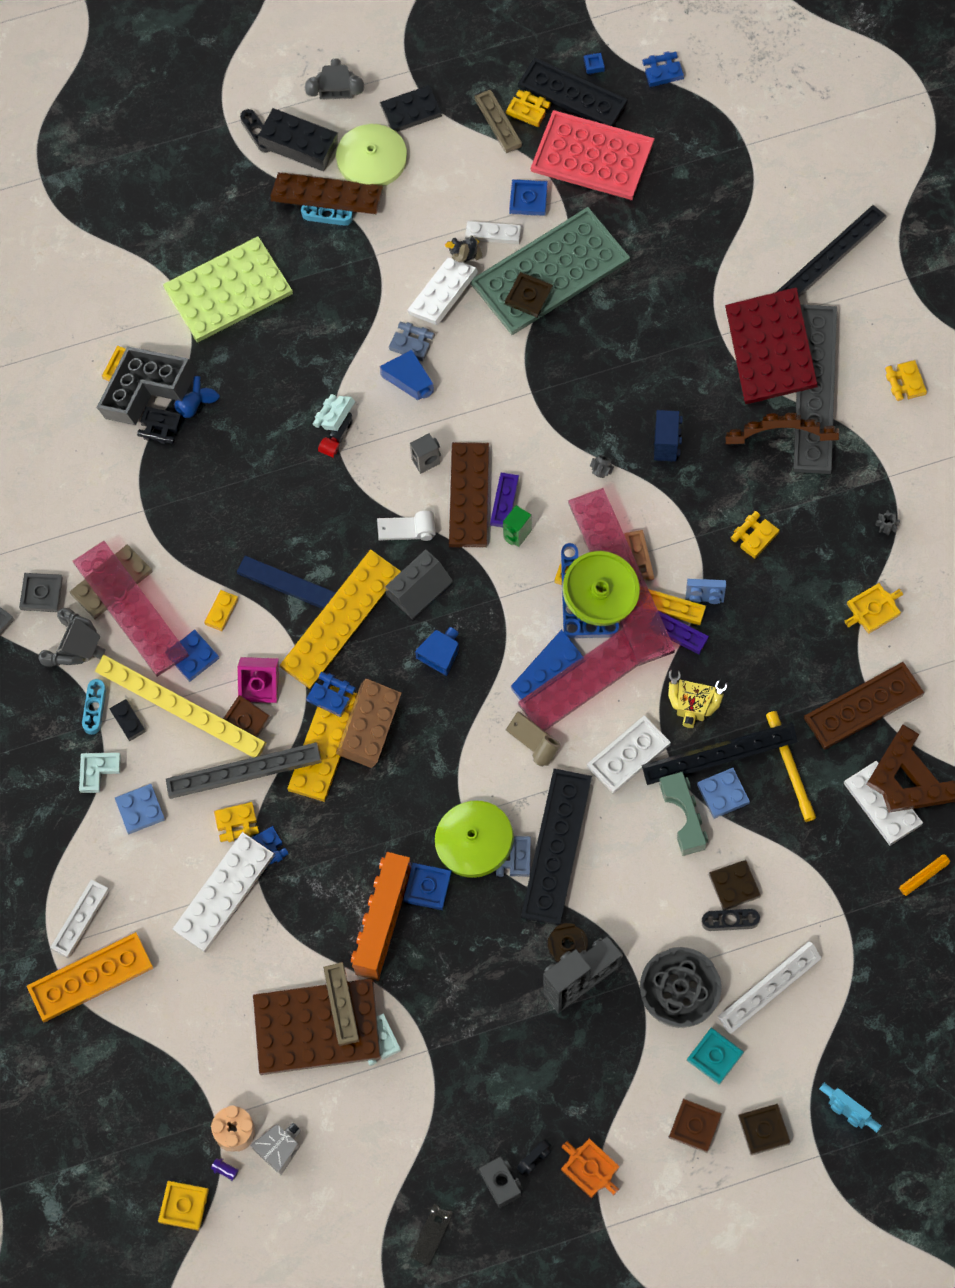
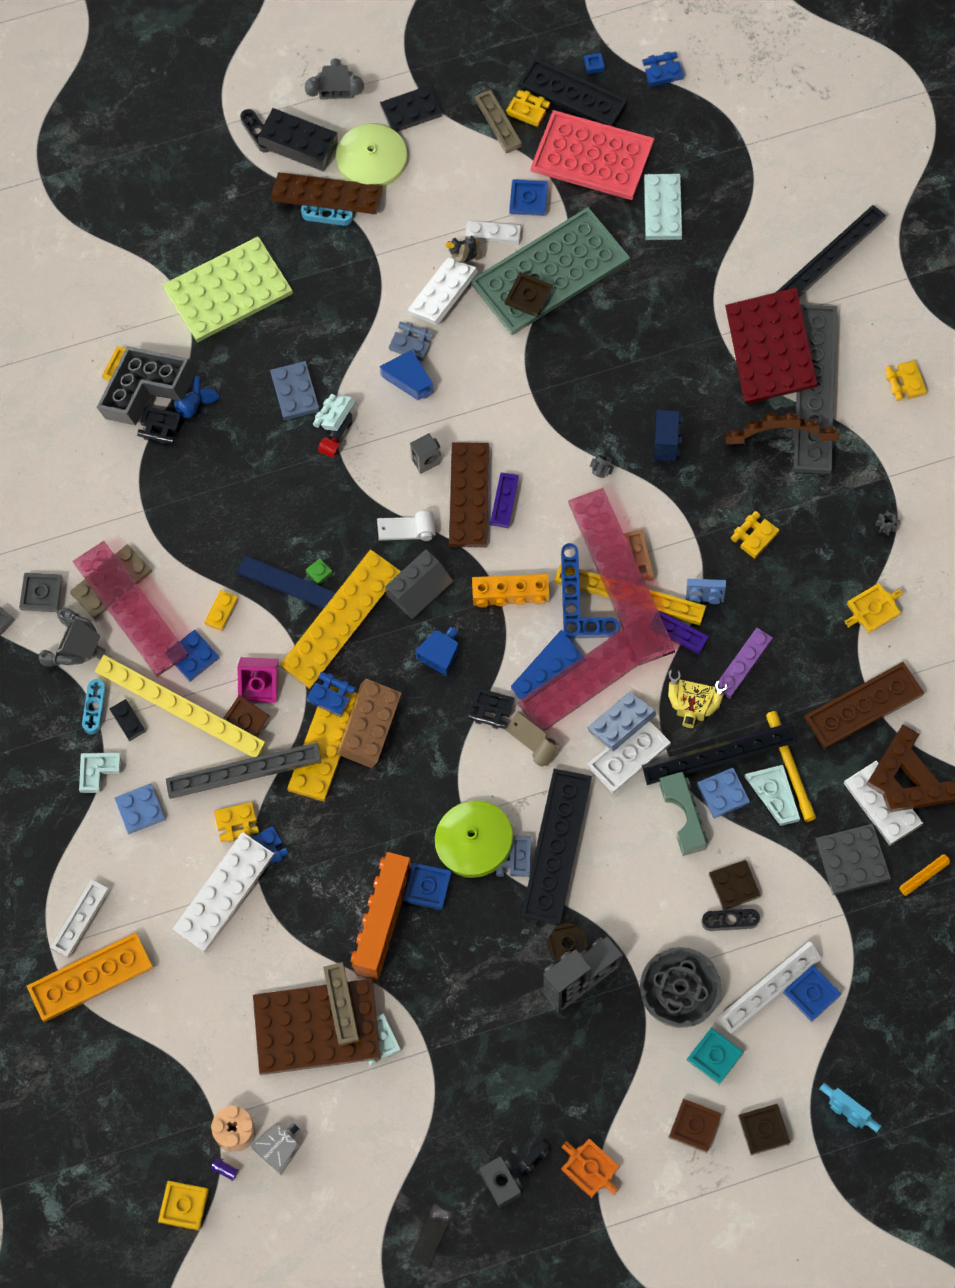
green brick [503,505,532,547] -> none
lime dish [562,551,640,626] -> none
none -> sand blue plate [270,361,320,420]
none -> bright green plate [306,558,333,586]
none -> black plate [468,688,515,730]
none -> light orange brick [472,574,549,607]
none -> sand blue plate [587,691,657,752]
none -> light aqua plate [644,174,682,240]
none -> medium lavender plate [714,628,773,699]
none -> light aqua wing [745,765,800,826]
none -> blue plate [783,965,841,1023]
none -> dark grey plate [815,824,891,895]

